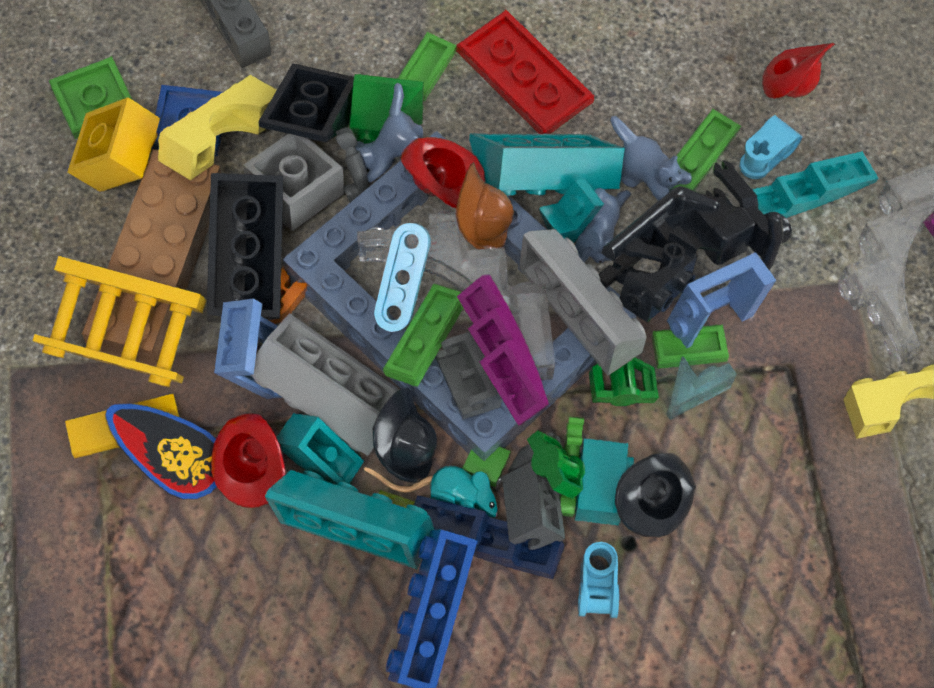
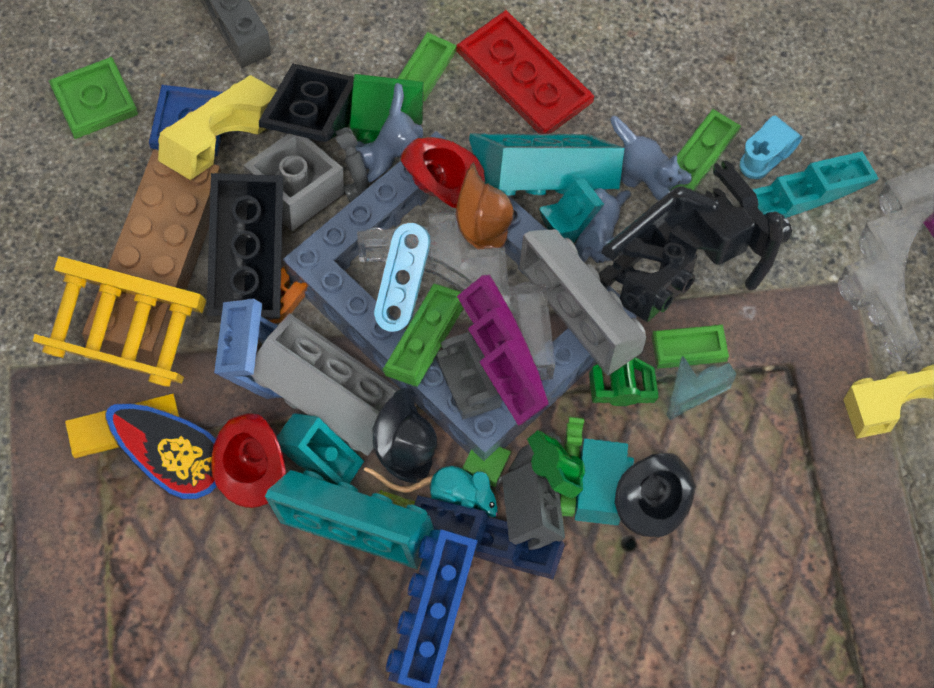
yellow brick [67,97,160,192] -> none
medium azure piece [578,542,619,618] -> none
medium blue panel [667,252,776,348] -> none
red hat [762,43,836,99] -> none

